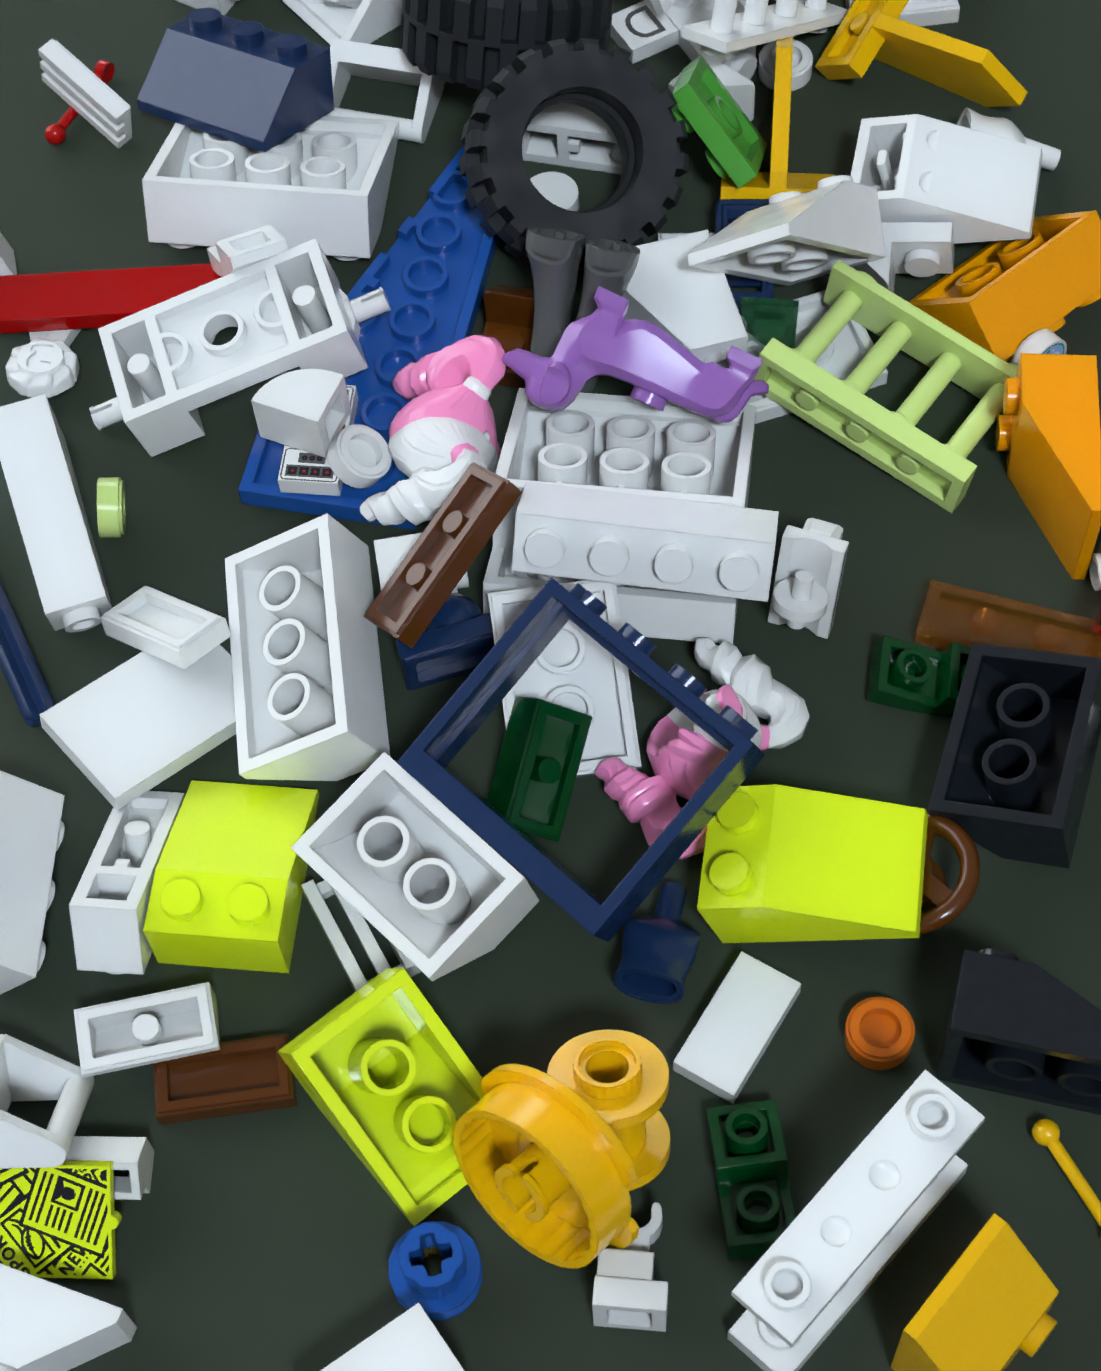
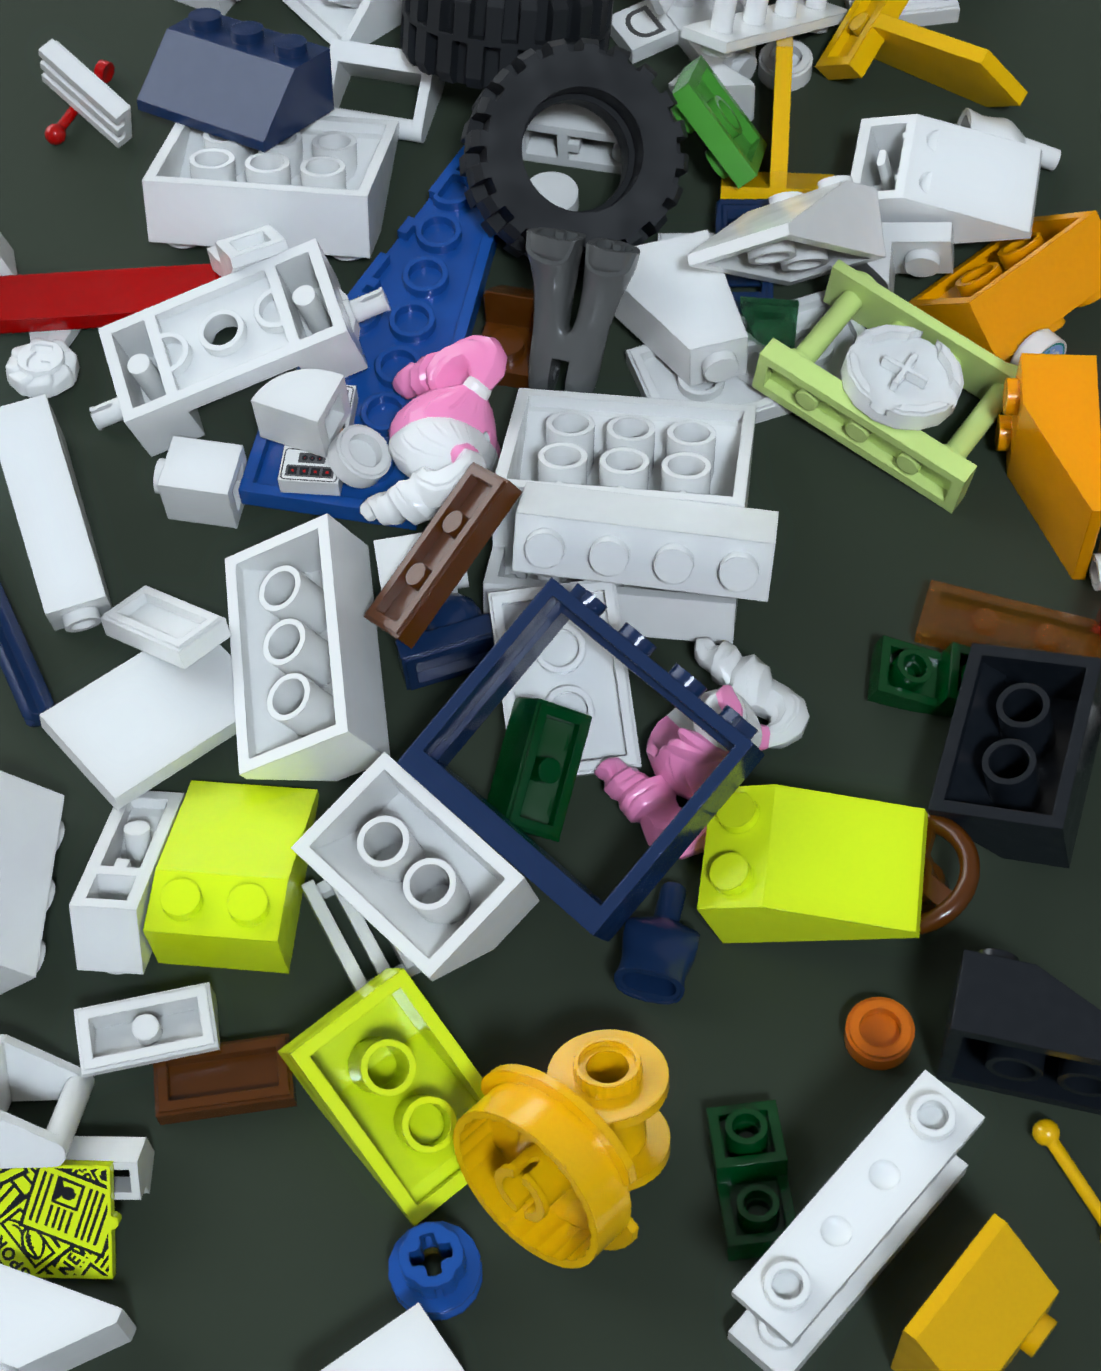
yellowish green tile [97,477,126,538] -> none
medium lavender animal [502,286,769,423] -> none
white piece [592,1202,668,1332] -> none
white tile [673,951,801,1104] -> none
white hips [768,518,849,639] -> none
none -> white brick [153,436,247,528]
none -> white tile [840,324,964,431]

